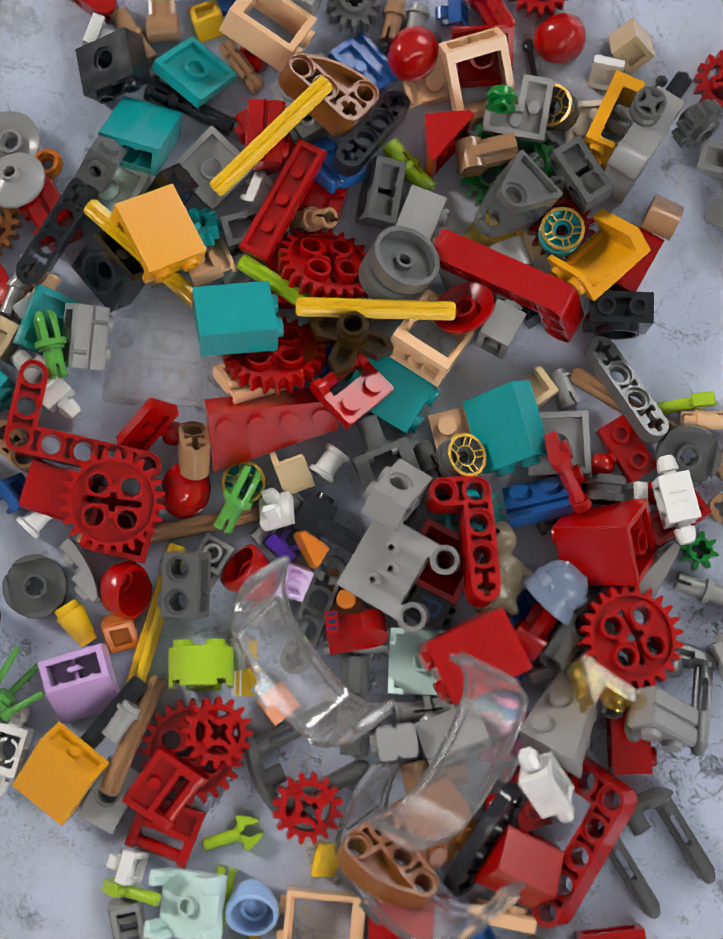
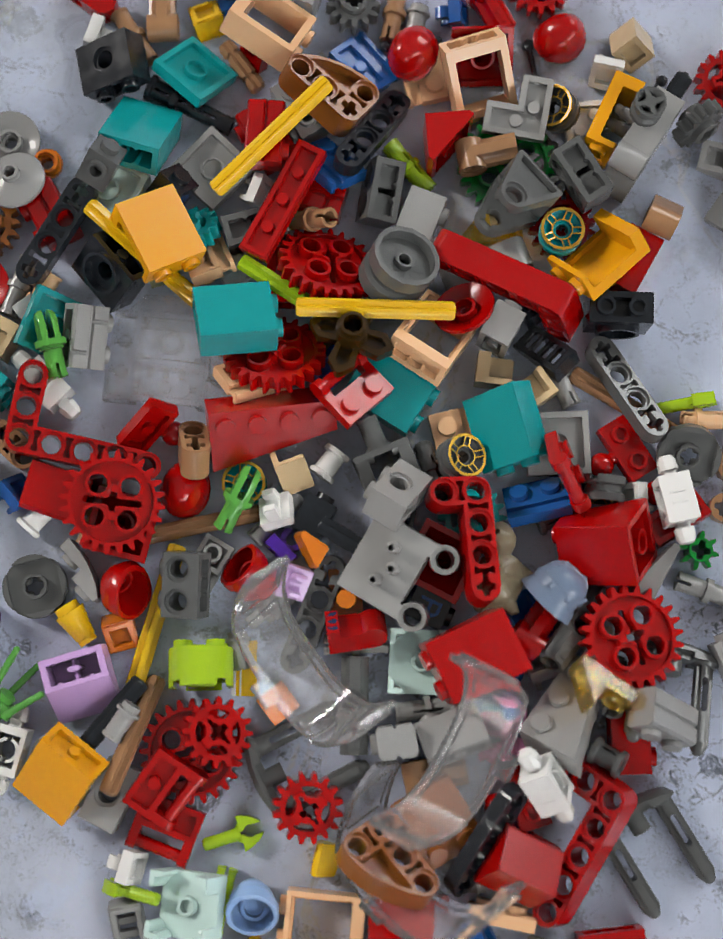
green plate [485,85,518,114] -> none
none -> tan panel [473,350,514,389]
none -> black slope [513,324,580,383]
none -> dark grey bush [586,737,630,779]

